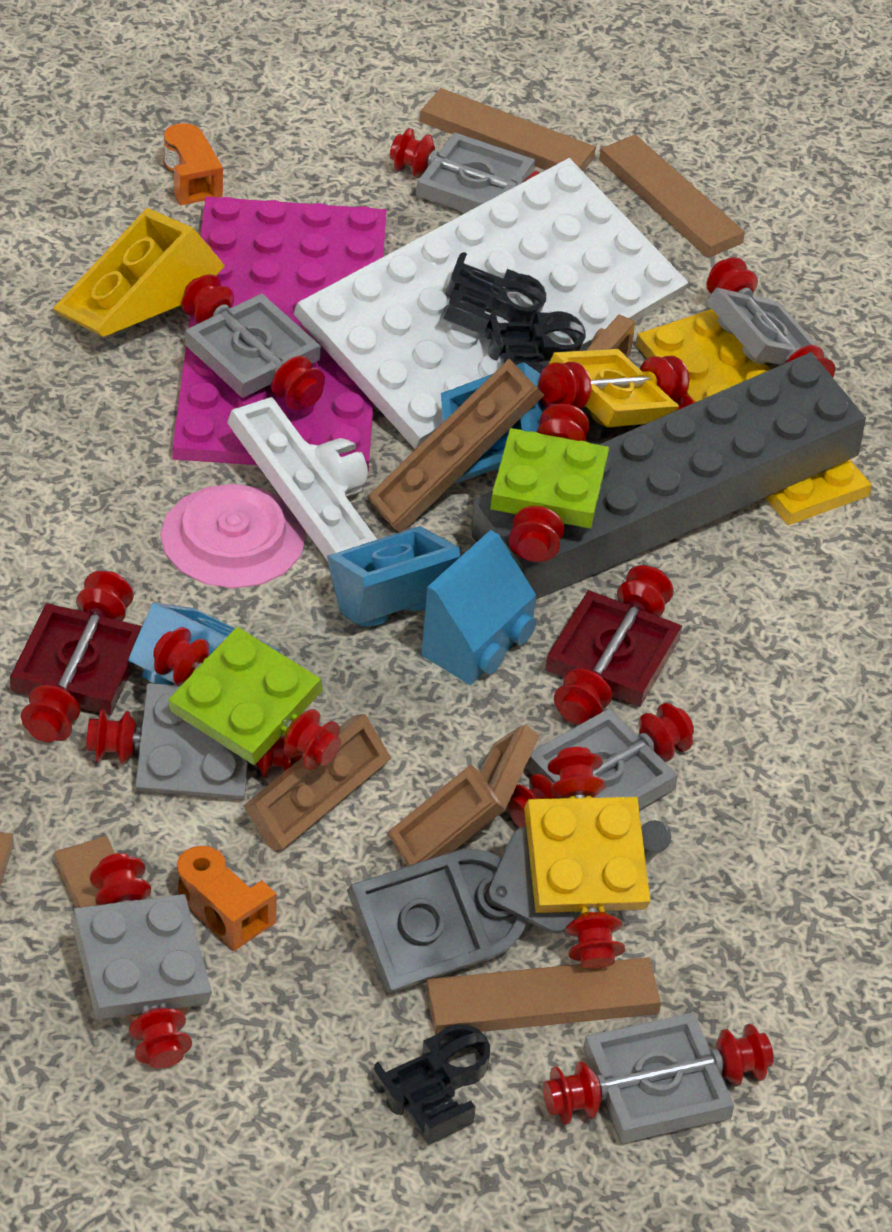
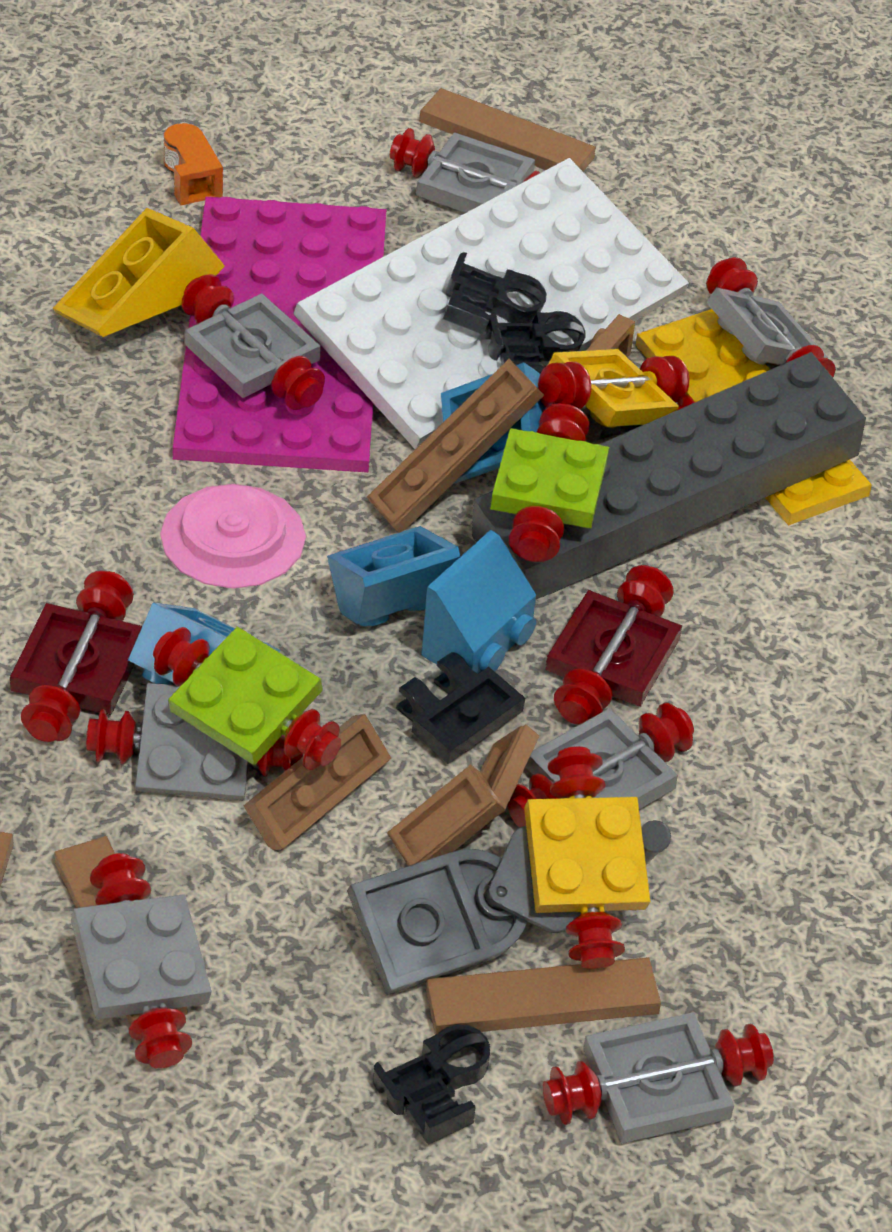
orange leg [177,845,277,952] -> none
white plate [227,397,377,561] -> none
medium nougat tile [599,134,745,258] -> none
none -> black plate [396,652,526,764]

